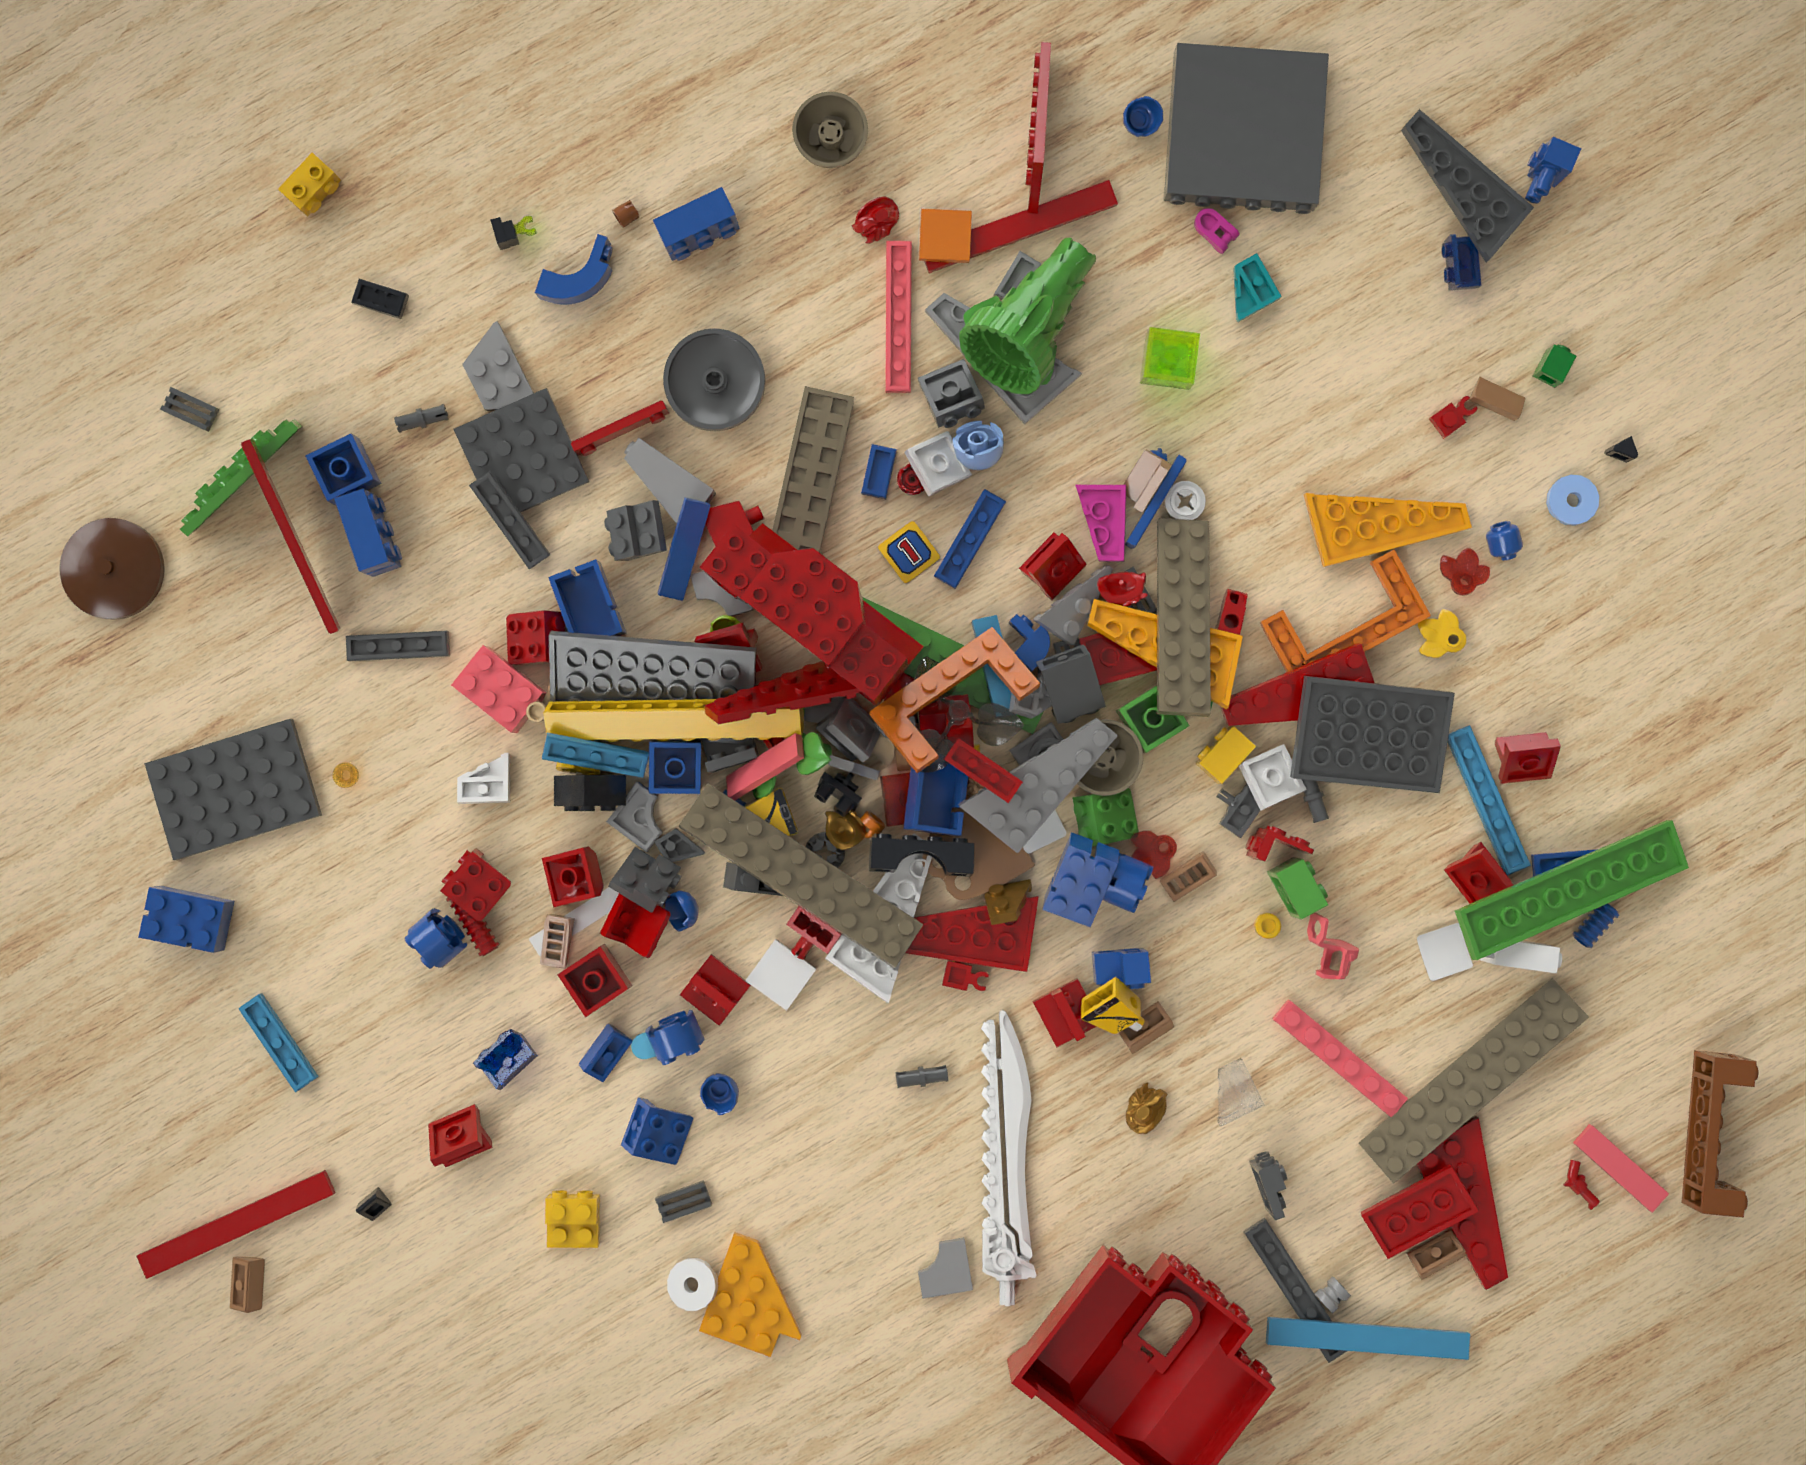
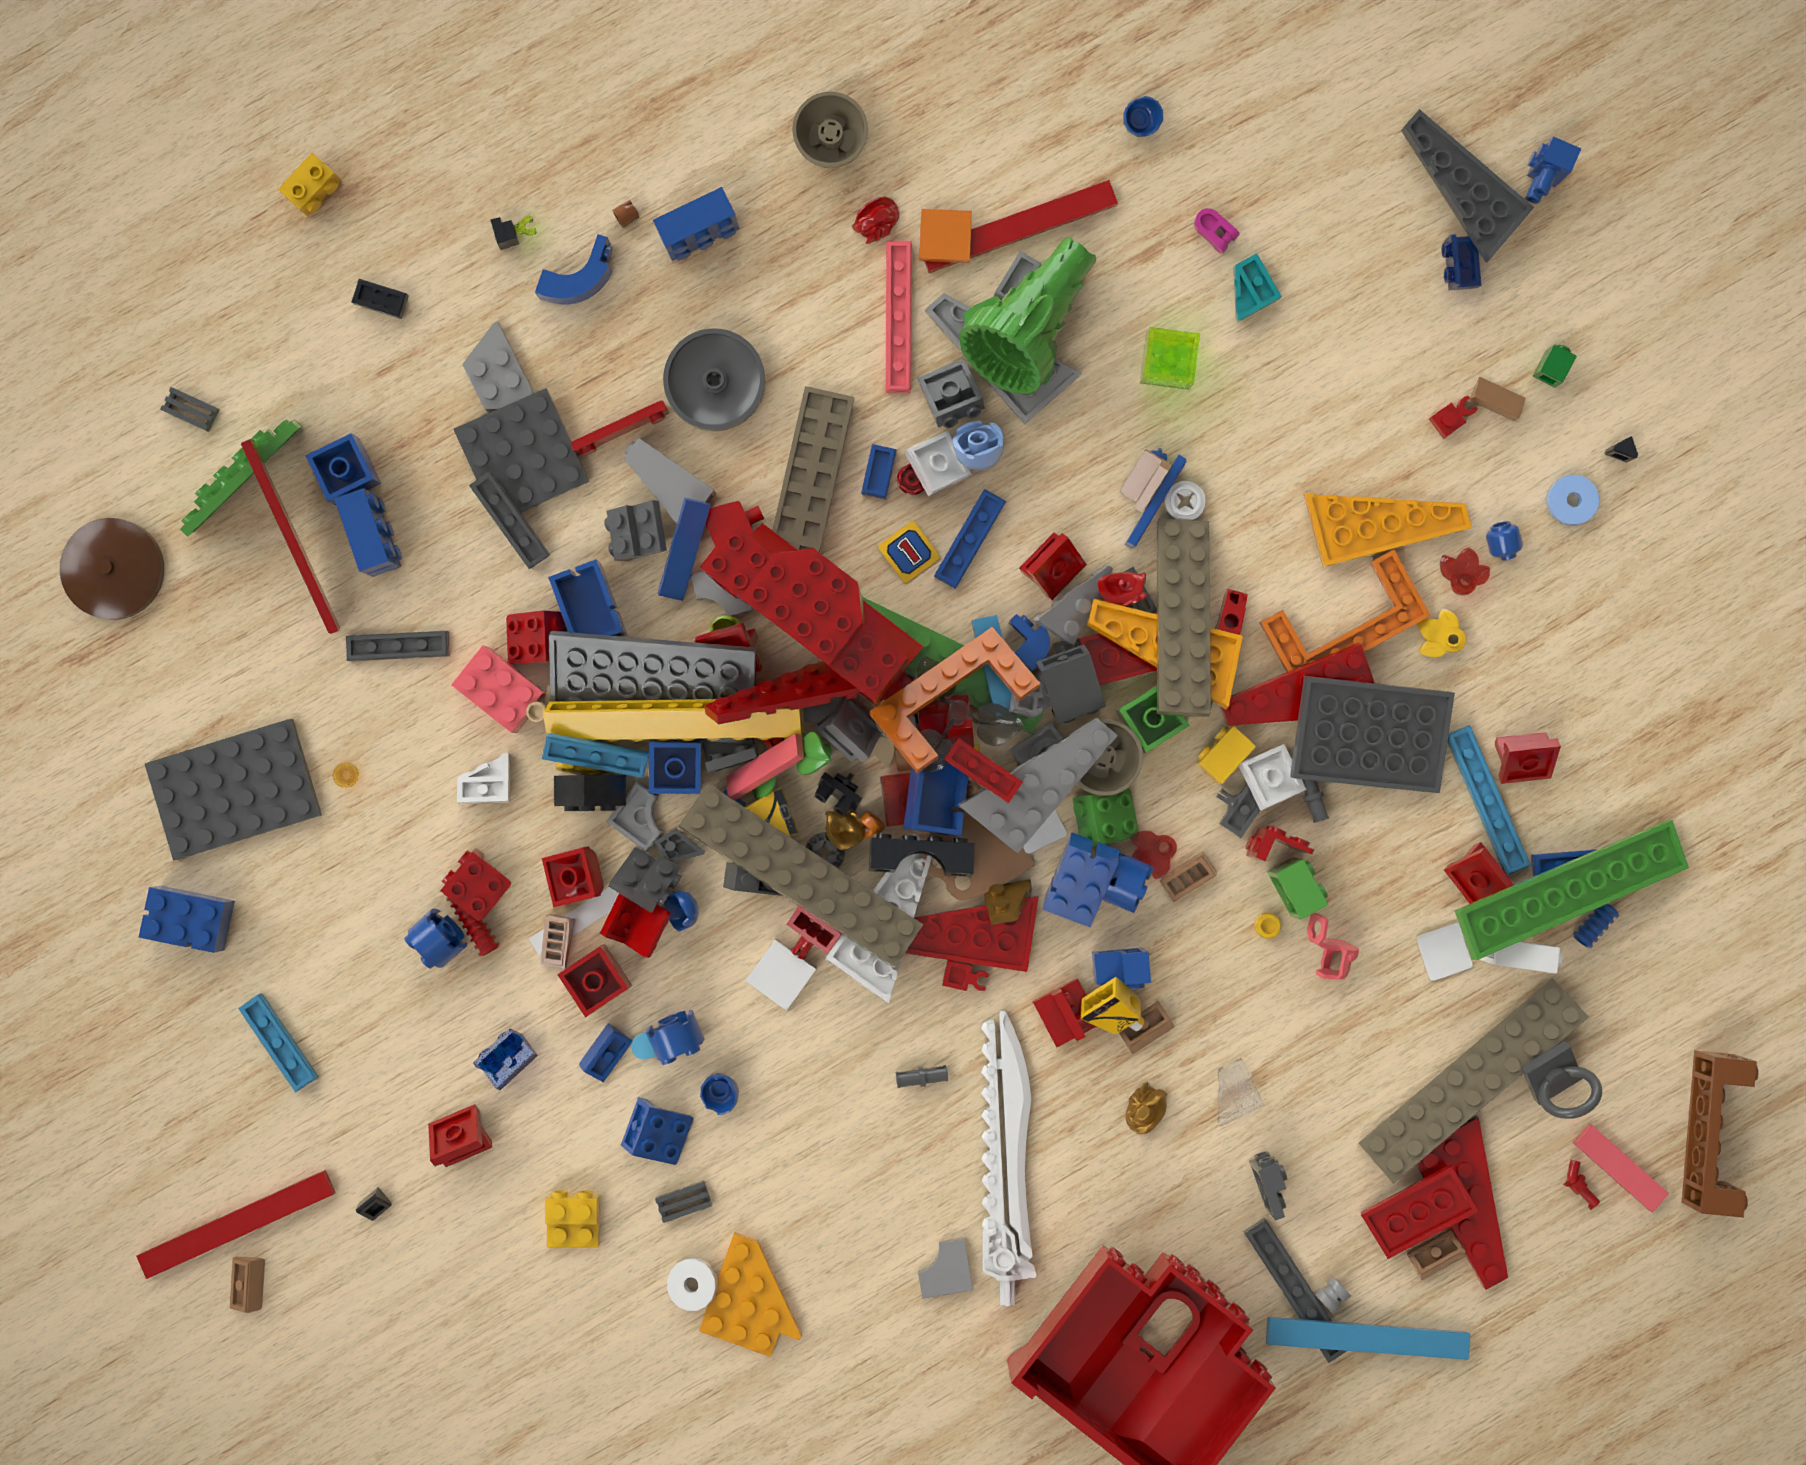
dark grey pin [394,404,449,433] -> none
red bracket [680,954,751,1026] -> none
light grey tile [828,755,880,780] -> none
wing [1025,42,1051,214] -> none
dark pink wing [1075,485,1127,562] -> none
dark grey panel [1164,43,1329,214] -> none
coral plate [1272,999,1408,1117] -> none
none -> dark grey tile [1521,1041,1602,1119]

